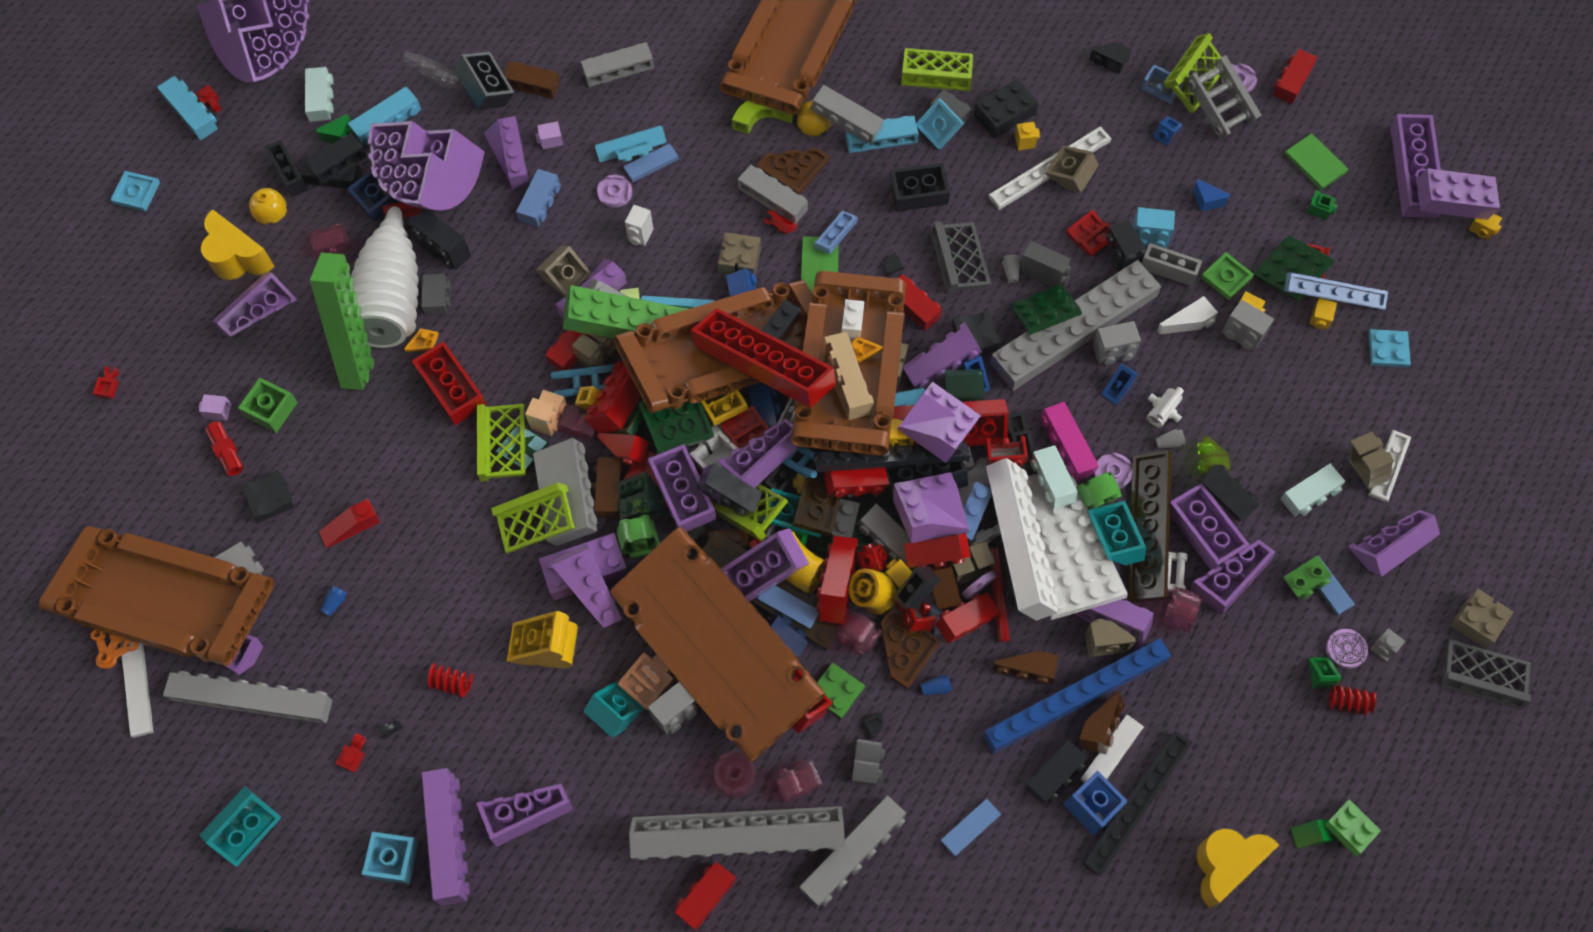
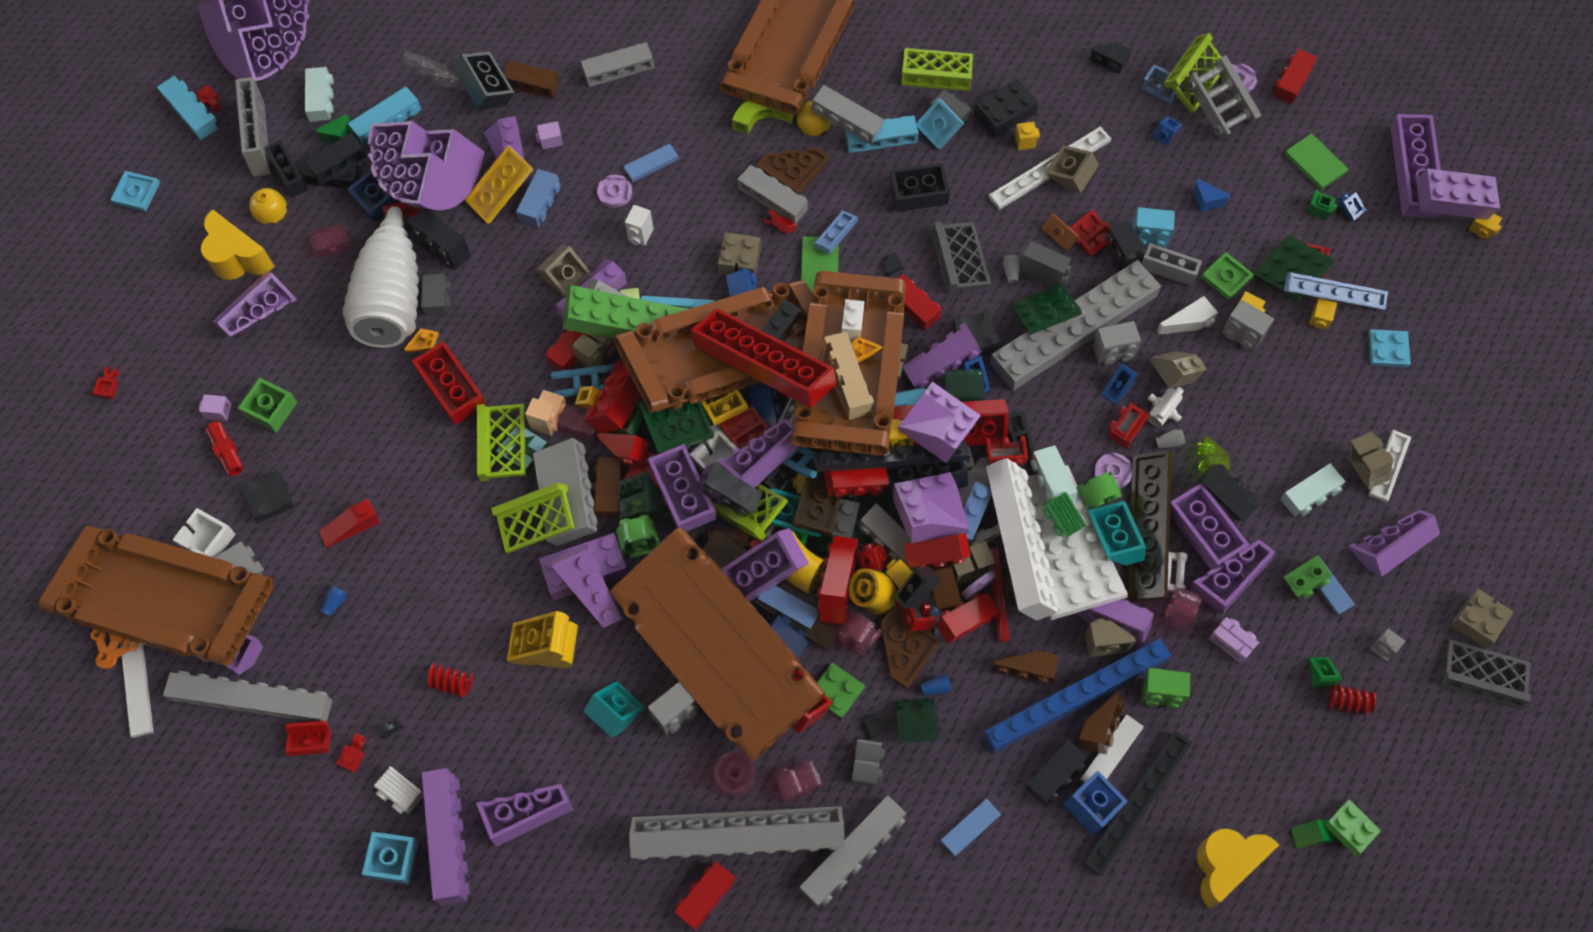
teal slope [200,786,282,867] -> none
bright green brick [310,253,374,390] -> none
medium azure bracket [595,125,666,162] -> none
nougat piece [617,653,677,710] -> none
dark pink brick [1040,402,1099,481] -> none
lavender tile [1326,629,1368,669] -> none
none -> white piece [173,508,236,557]
none -> light grey brick [235,77,271,177]
none -> red bracket [285,720,331,756]
none -> white brick [374,767,424,815]
none -> yellow tile [464,146,533,224]
none -> clear green slope [893,697,939,743]
none -> dark orange plate [1041,213,1080,251]
none -> green brick [1042,492,1086,538]
none -> red window [1108,403,1150,449]
none -> bright green brick [1140,668,1190,709]
none -> dark tan slope [1149,351,1207,389]
none -> lavender brick [1209,617,1259,664]
none -> bracket [1335,192,1367,221]

